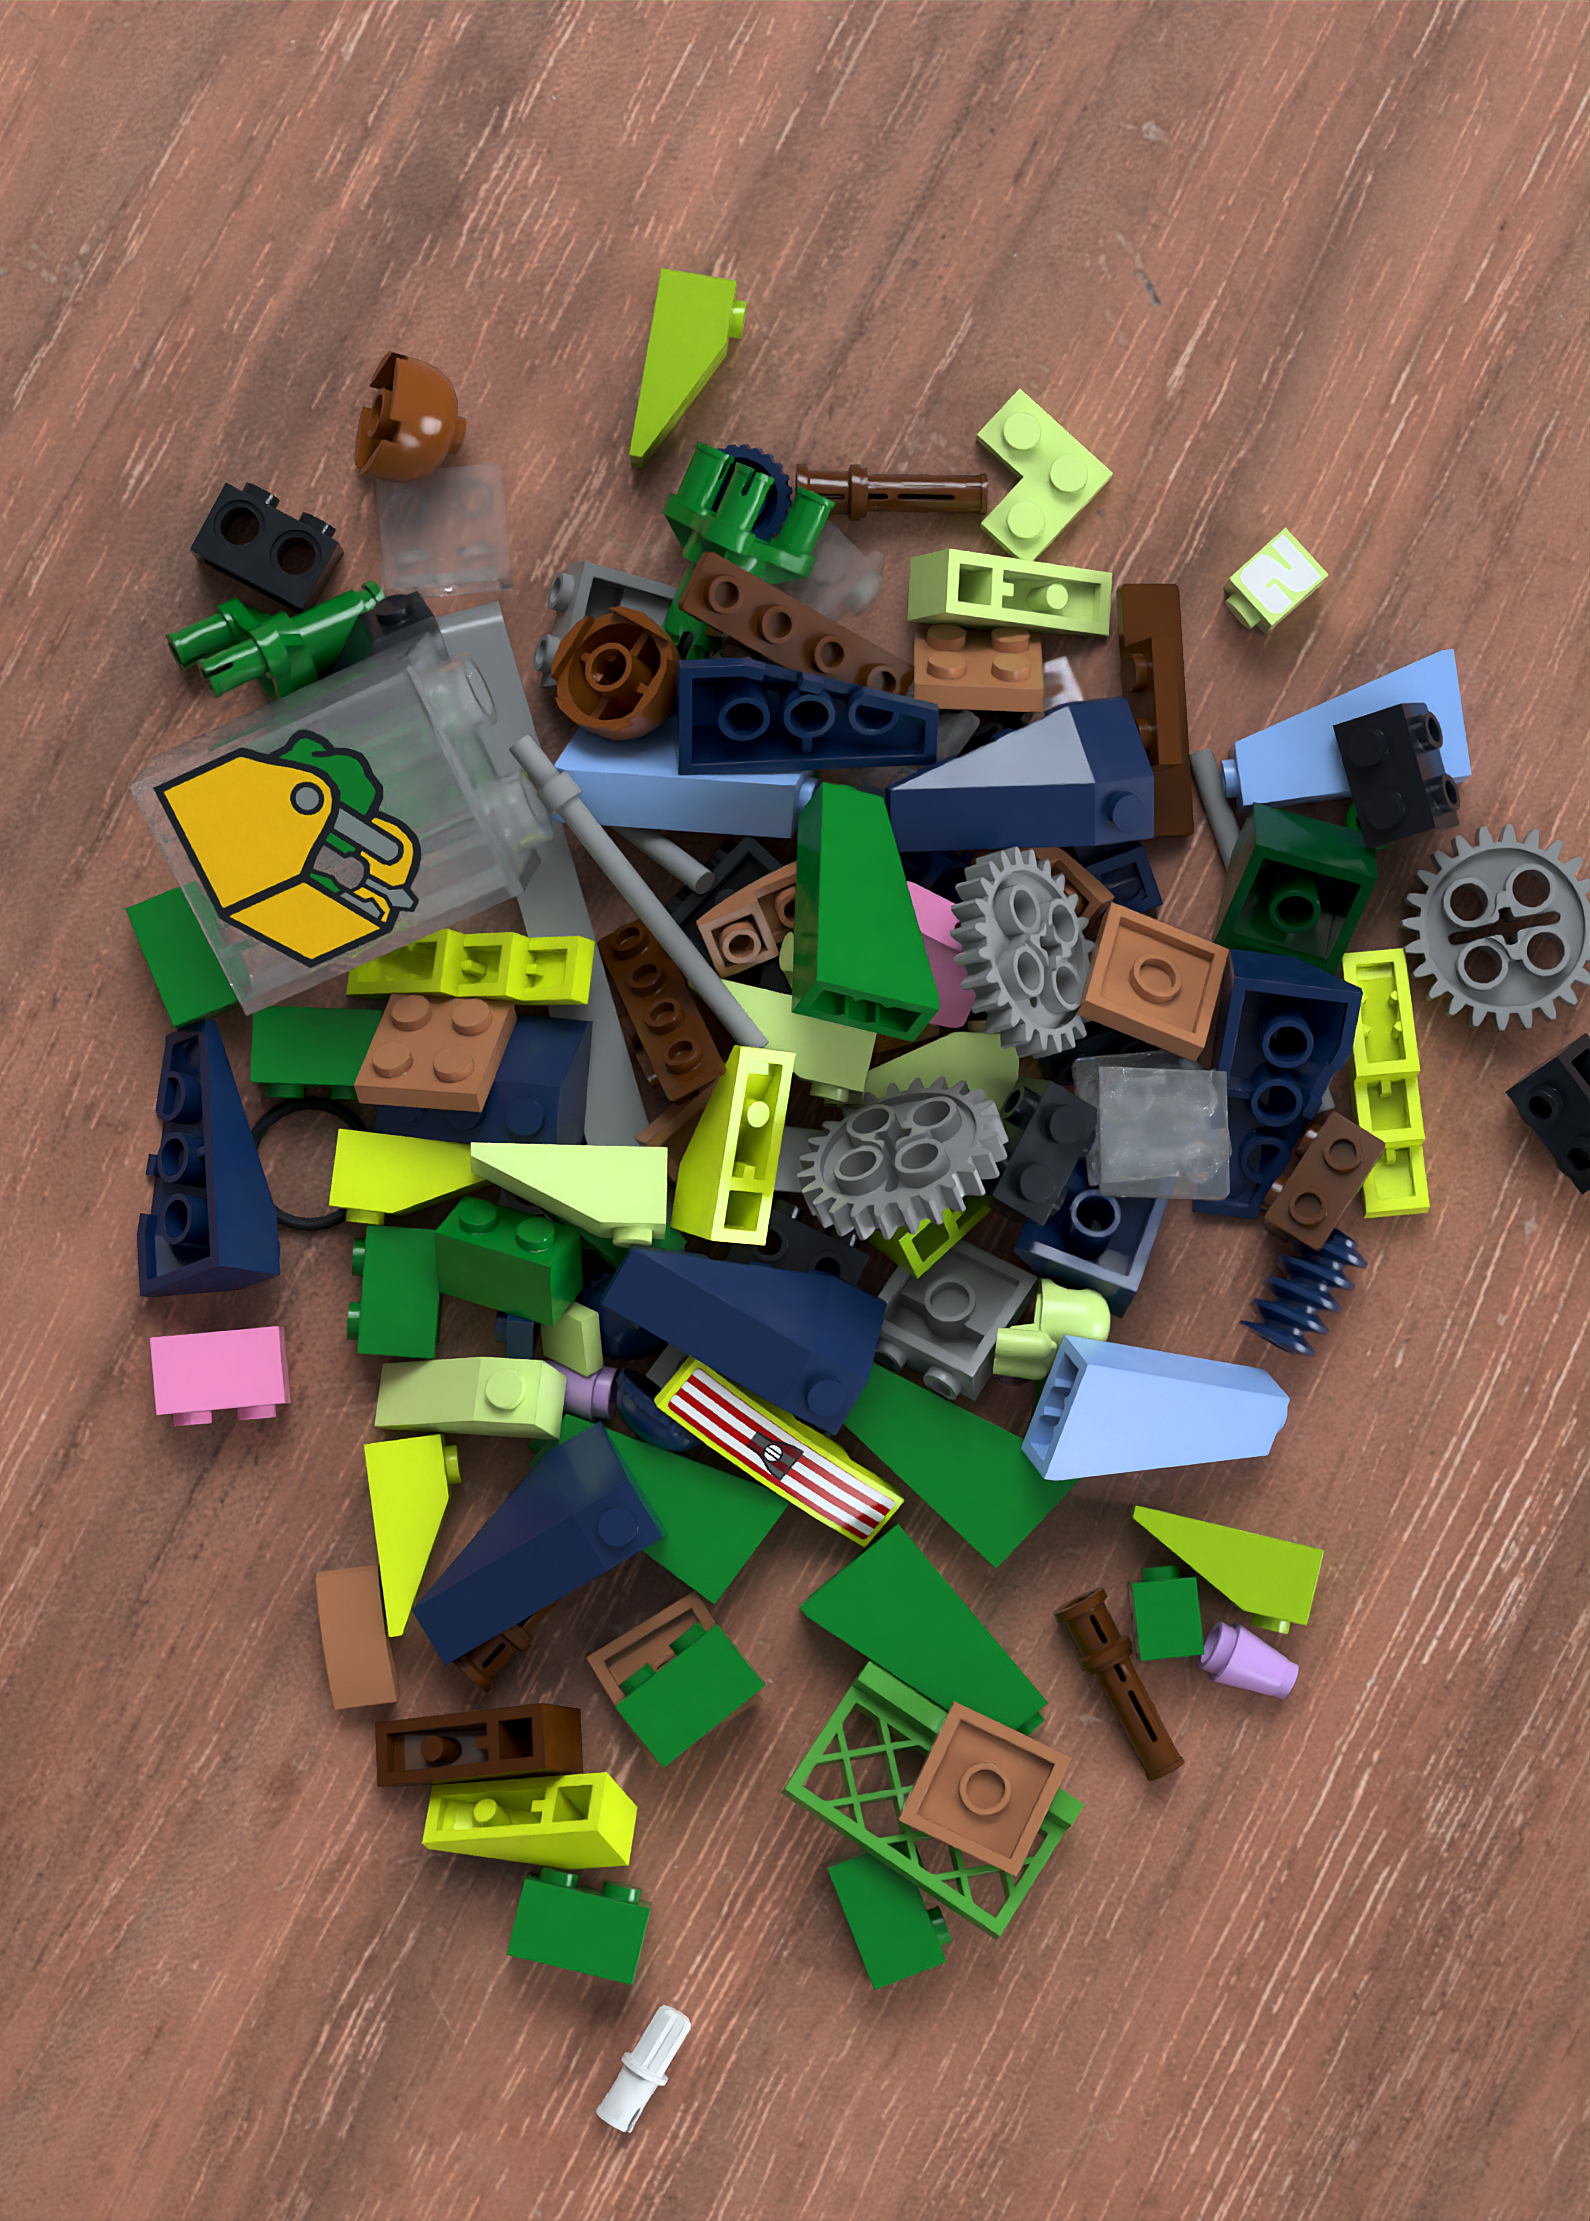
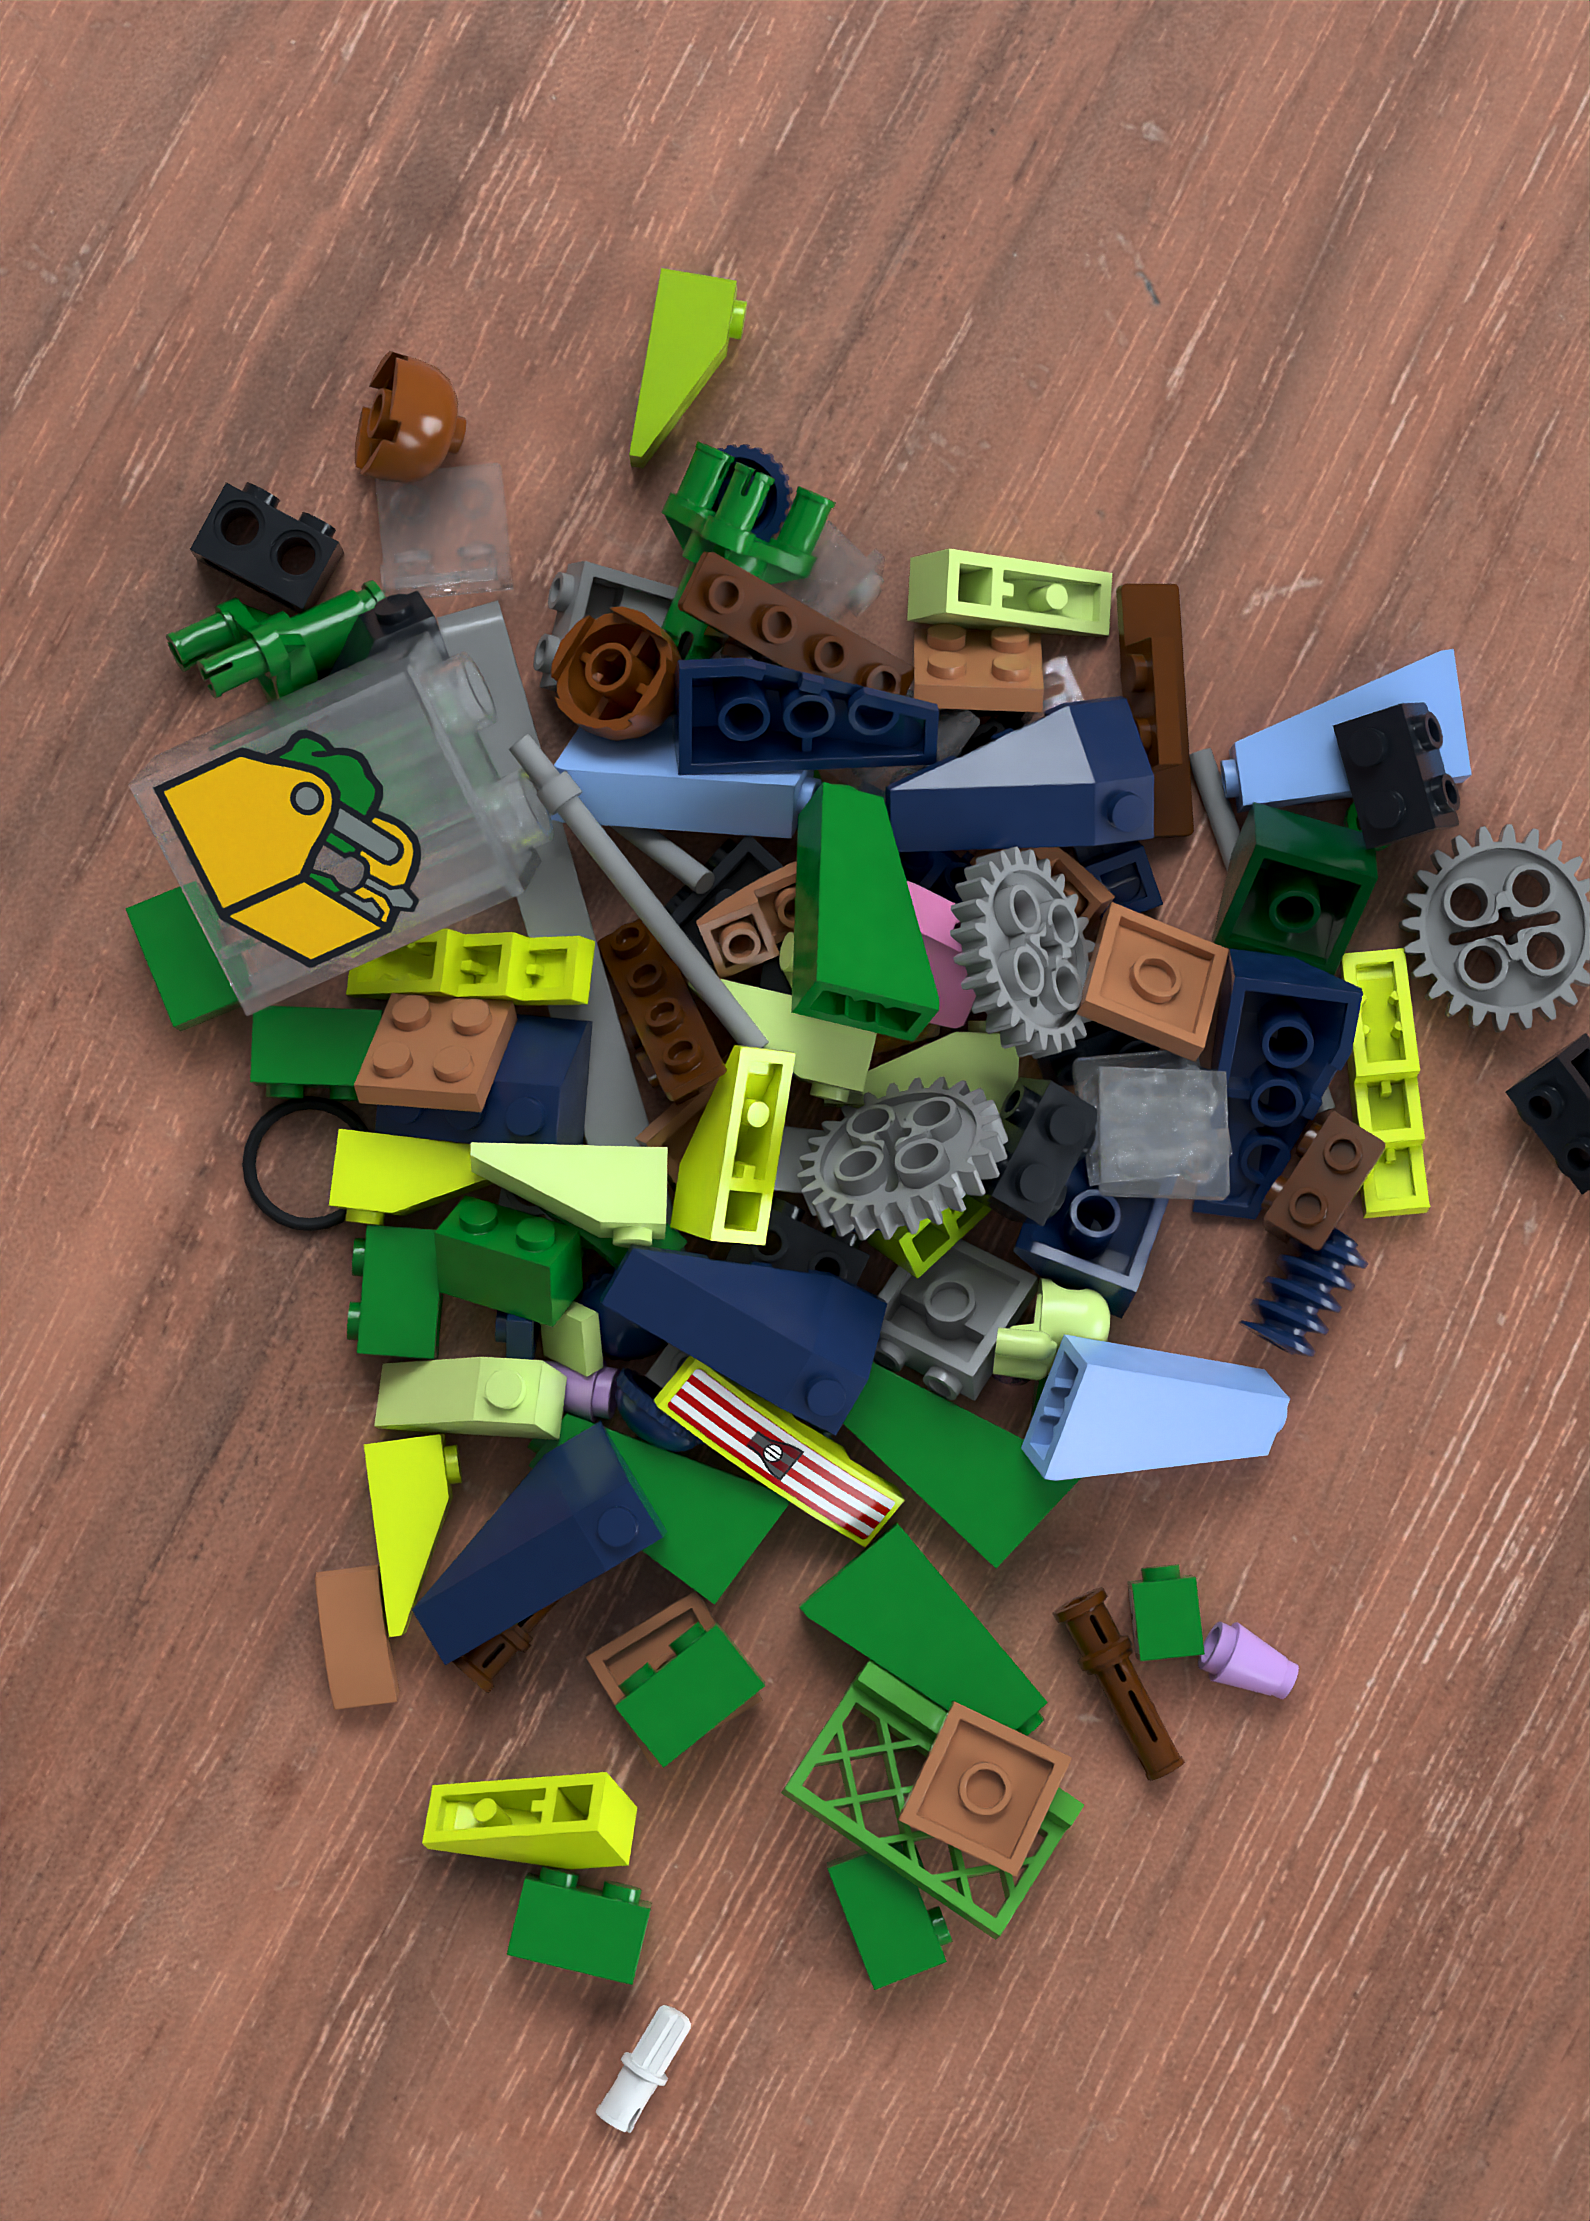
dark blue wedge [137,1018,280,1297] -> none
bright pink brick [150,1326,291,1426] -> none
reddish brown slope [375,1703,583,1787] -> none
reddish brown pin [795,464,988,521] -> none
yellowish green plate [976,388,1113,561] -> none
lime slope [1128,1504,1324,1634] -> none
brick [1223,528,1329,635] -> none

